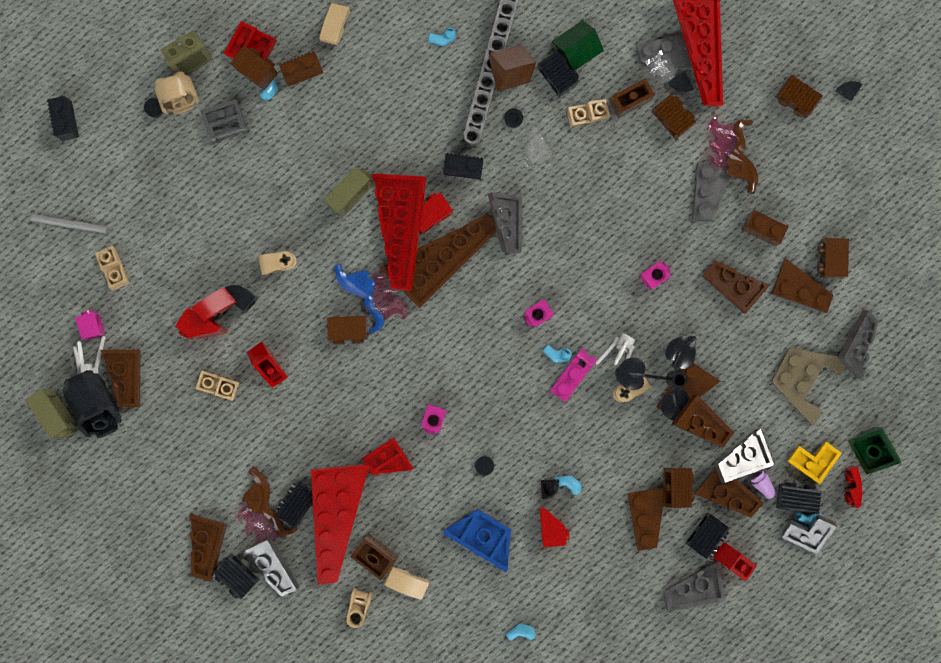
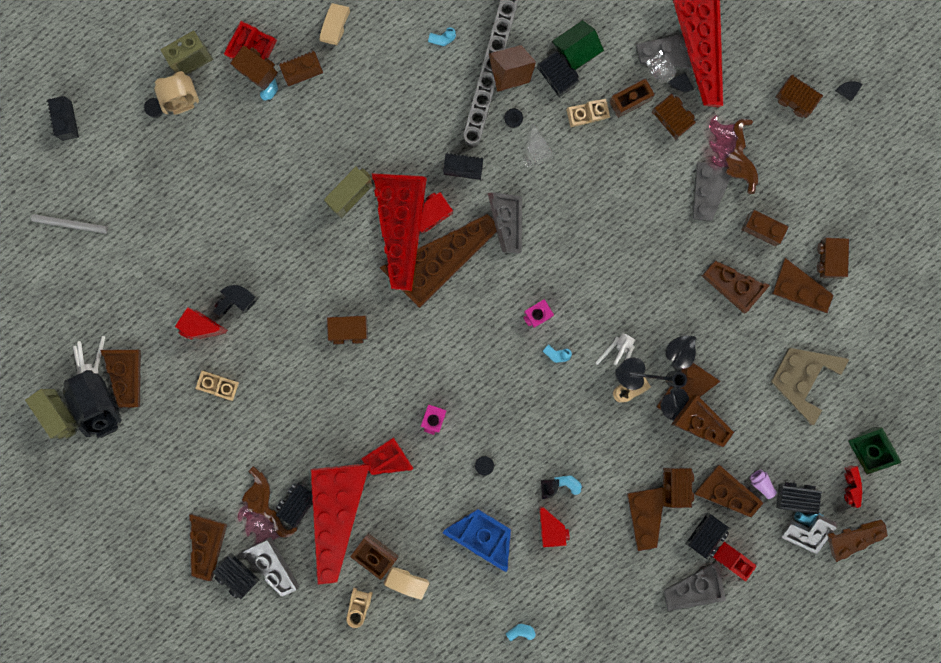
dark pink brick [75,310,106,341] -> none
tan slope [95,246,130,291] -> none
slope [192,287,236,324] -> none
dark grey plate [201,99,249,144] -> none
red slope [246,342,288,388] -> none
tan piece [258,251,297,276] -> none
piece [334,264,407,333] -> none
dark pink plate [550,348,597,402] -> none
dark pink brick [639,261,671,291] -> none
wing [715,428,774,483] -> none
yellow plate [787,441,842,484] -> none
flat silver wing [838,310,878,379] -> none
none -> reddish brown wing [827,519,888,562]

